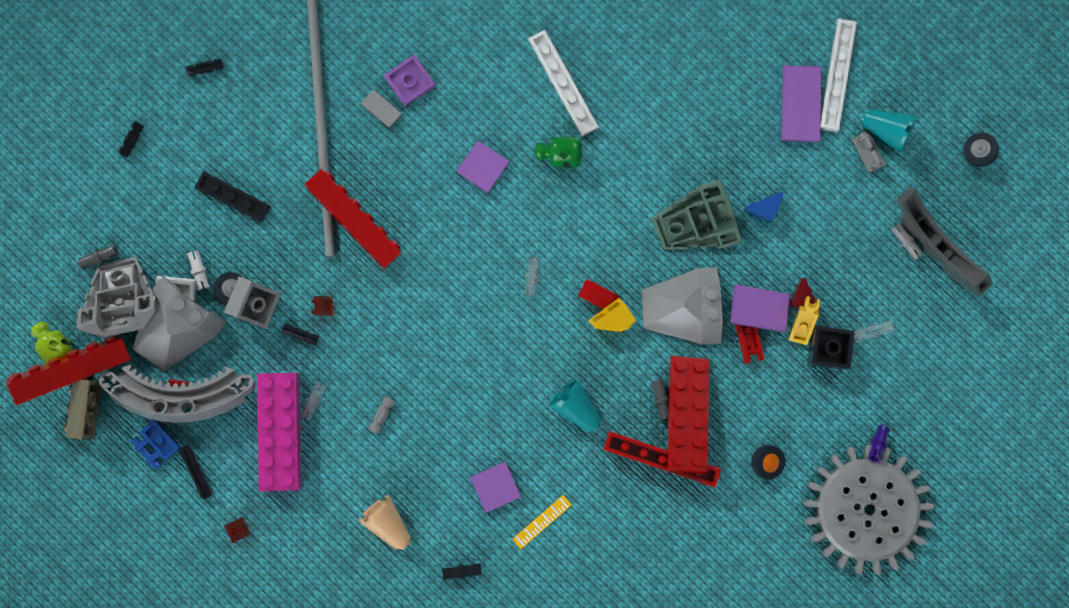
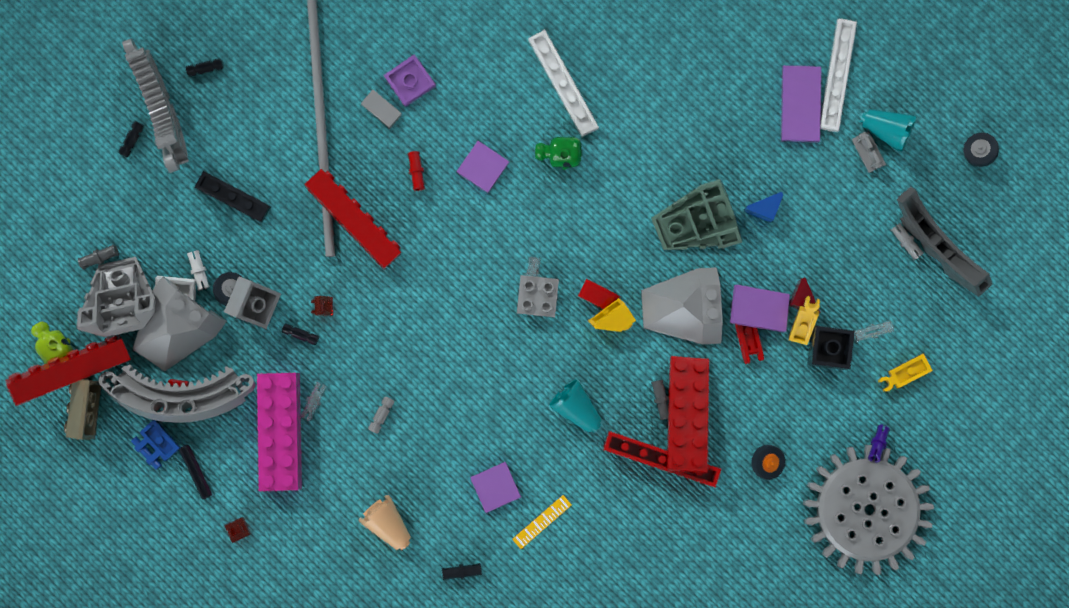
none -> light grey gear [122,38,189,173]
none -> red pin [408,151,425,191]
none -> light grey hinge [517,275,559,317]
none -> yellow plate [878,354,933,392]

